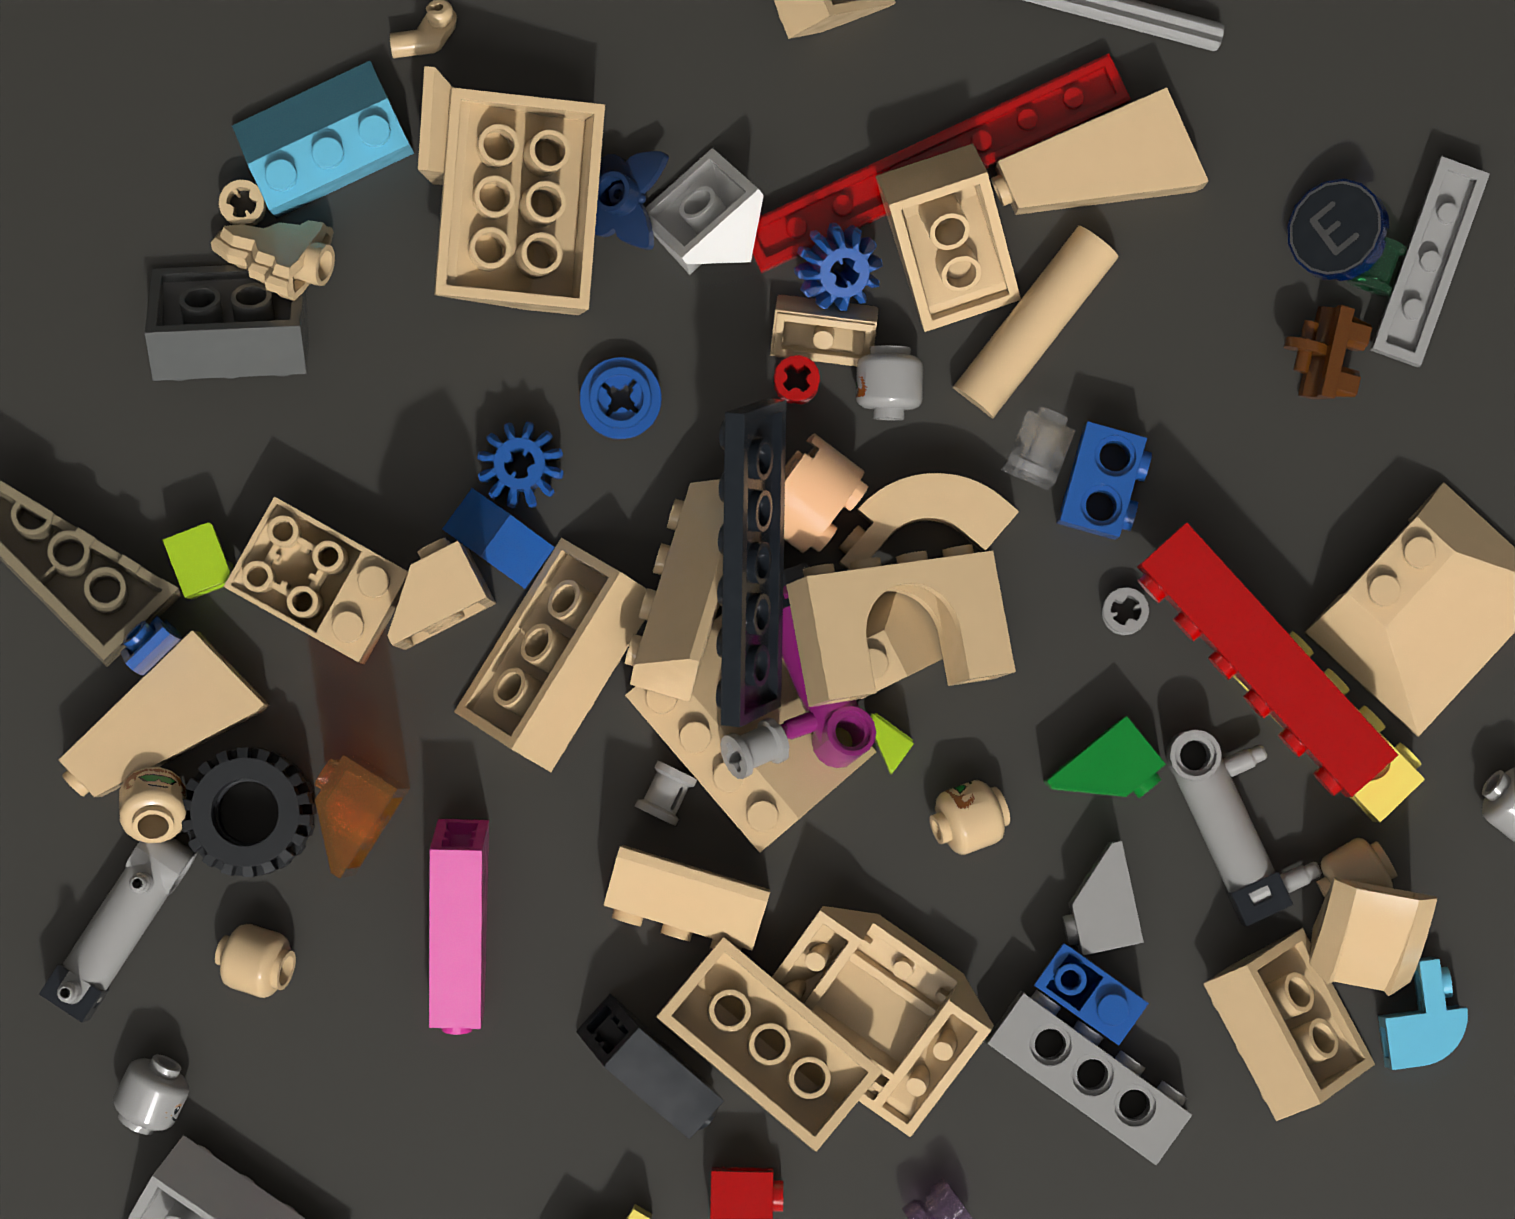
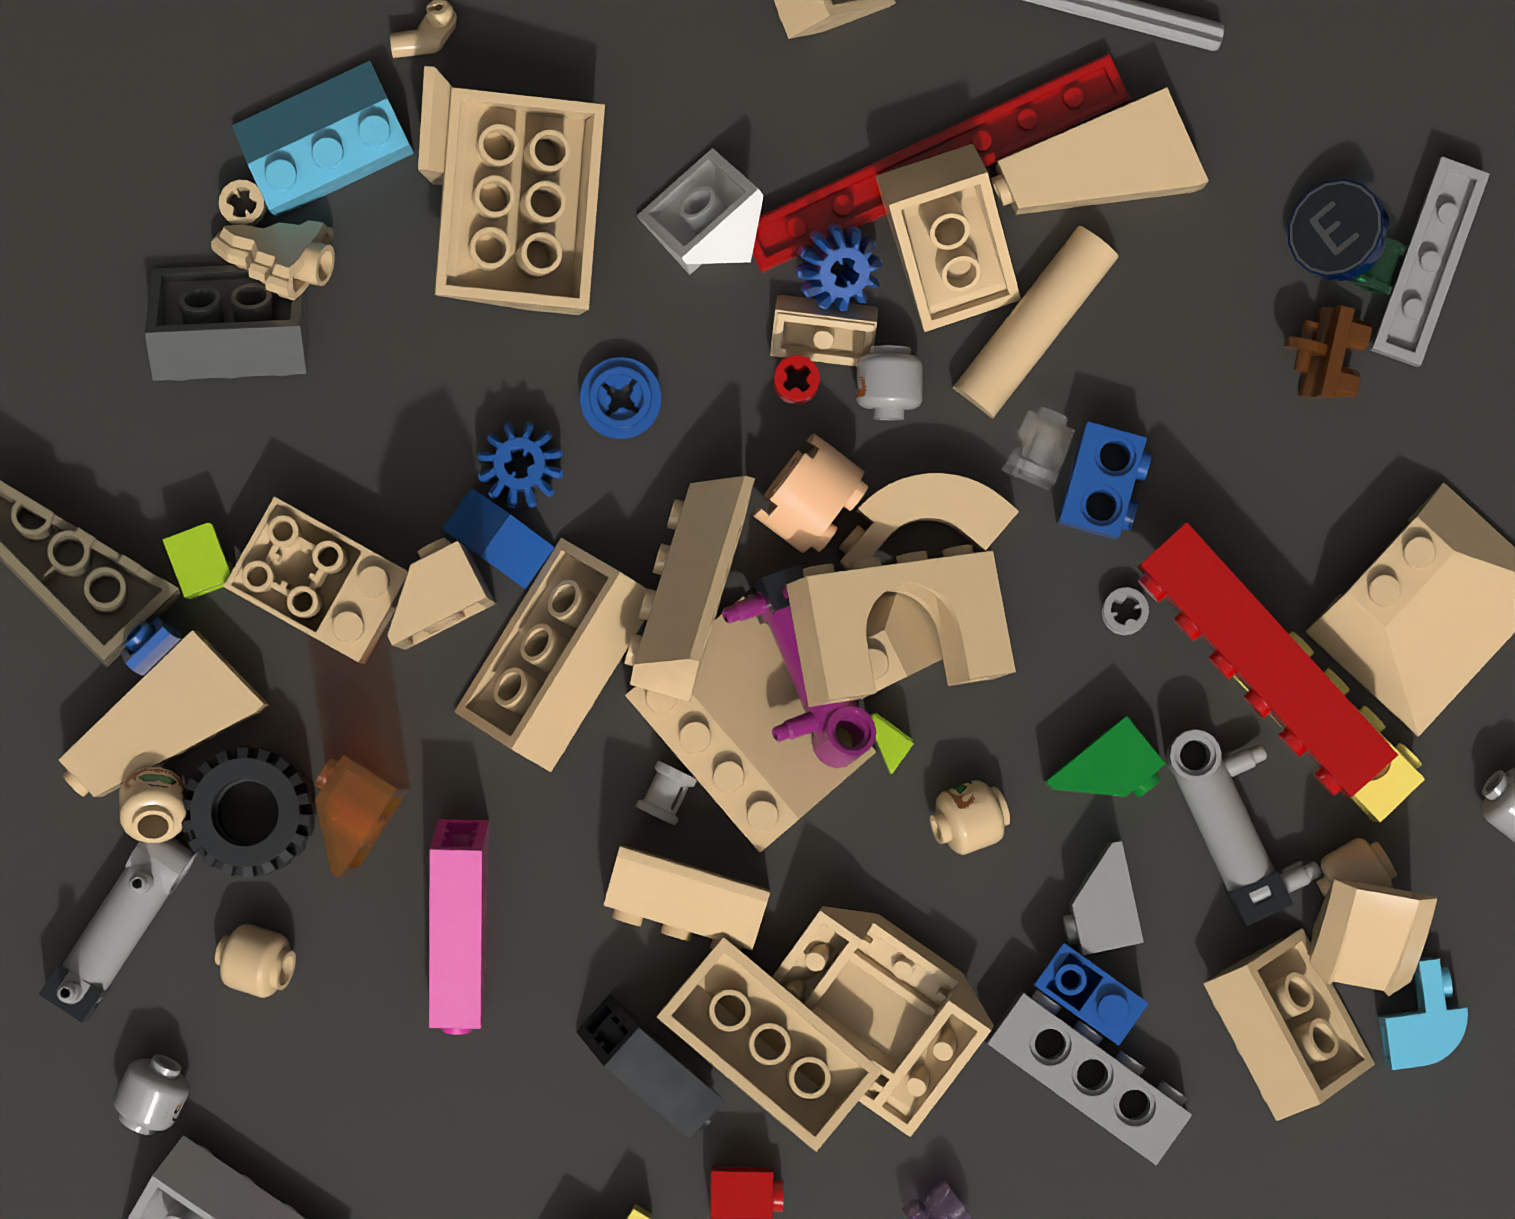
dark blue animal [595,151,669,250] -> none
black plate [716,398,786,727] -> none
light grey bush [720,718,790,779] -> none

